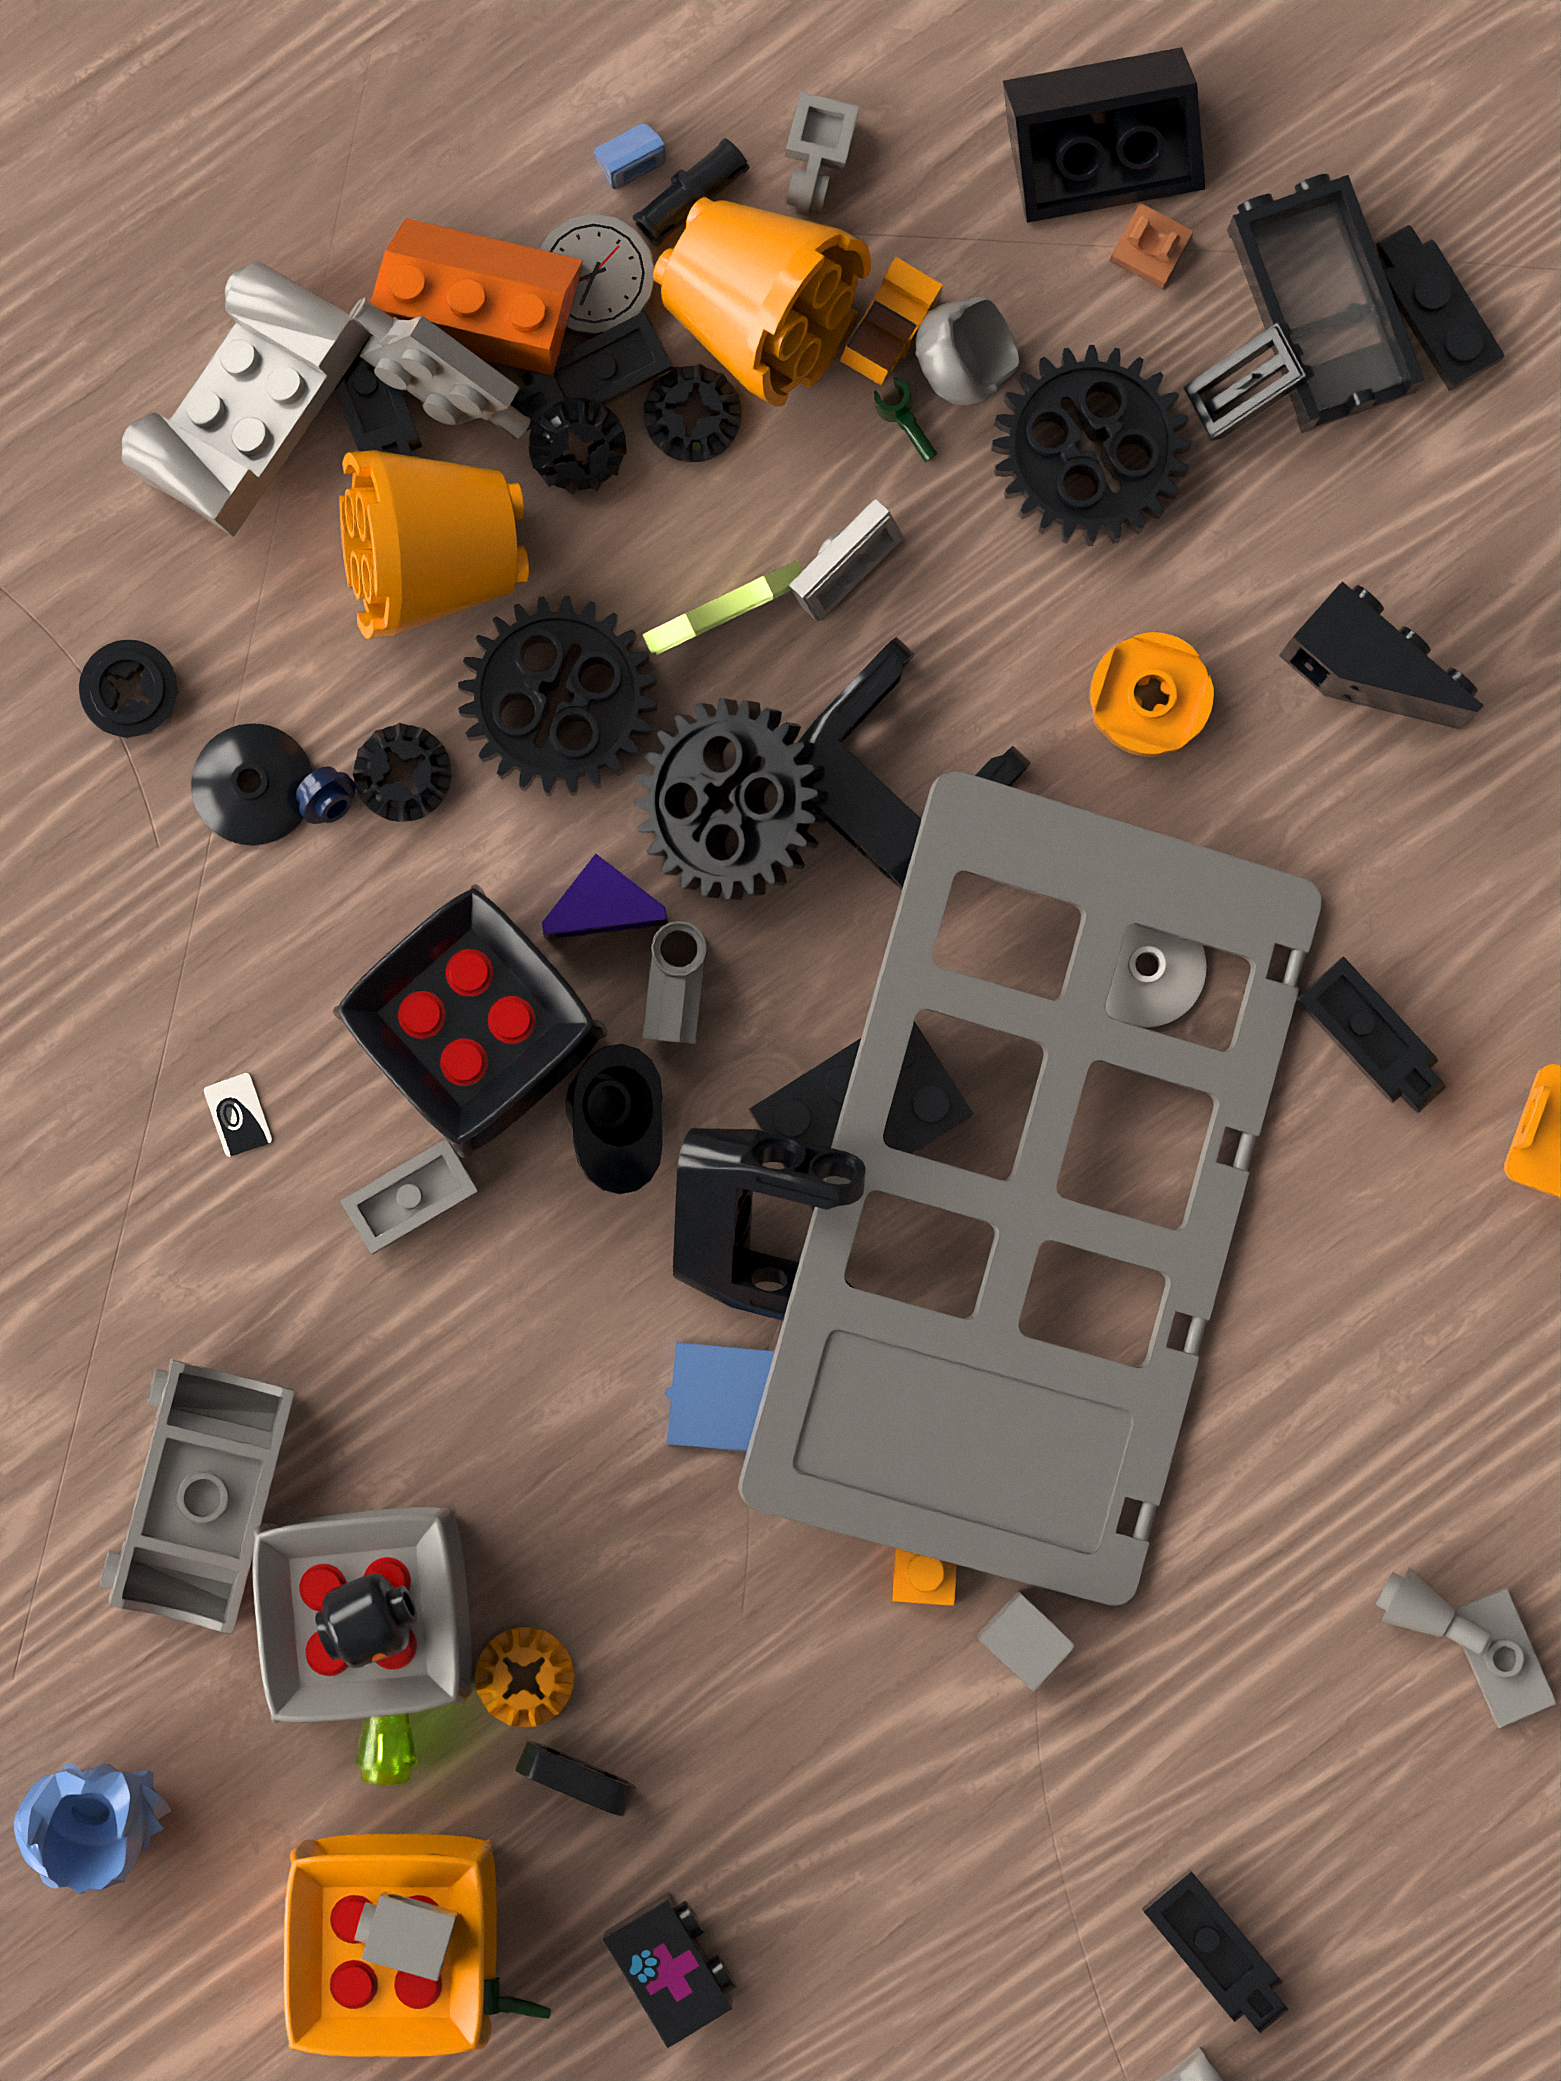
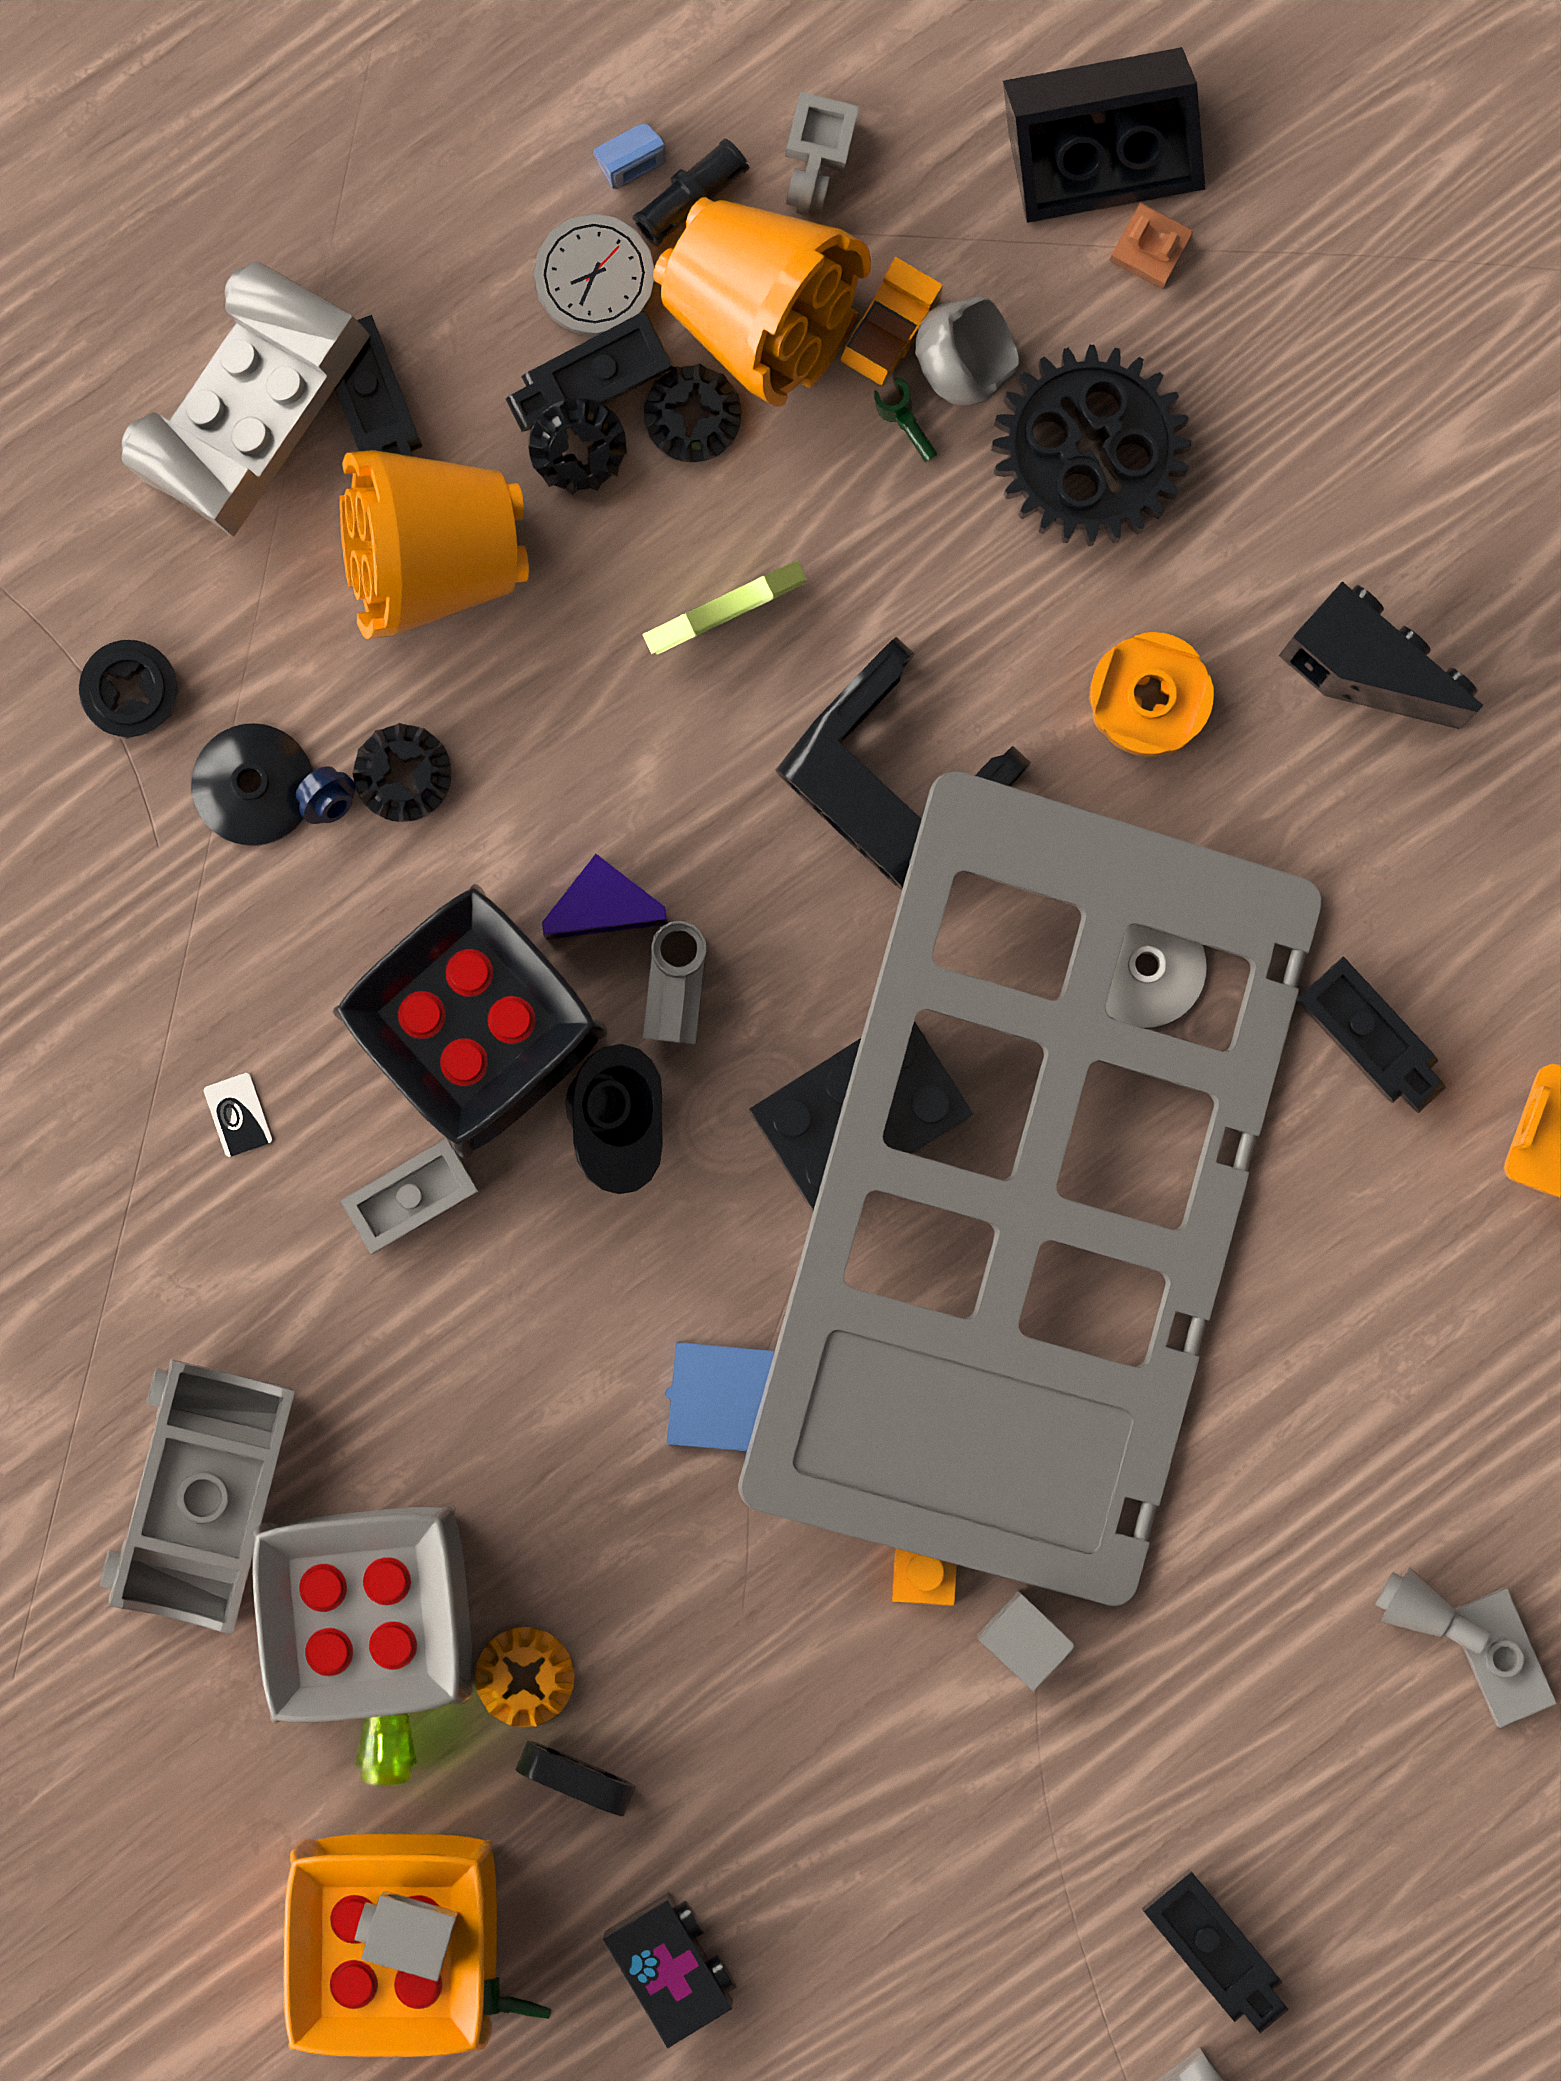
medium blue hair [13,1763,172,1894] -> none
black head [315,1573,417,1668] -> none
light grey plate [349,297,531,440] -> none
orange slope [370,218,583,376] -> none
black gear [458,596,657,797] -> none
black gear [634,698,829,900] -> none
black connector [673,1128,866,1321] -> none
light grey plate [788,499,903,622] -> none
tile [1183,322,1315,440] -> none
door [1227,174,1424,433] -> none
black hinge [1376,225,1505,391] -> none

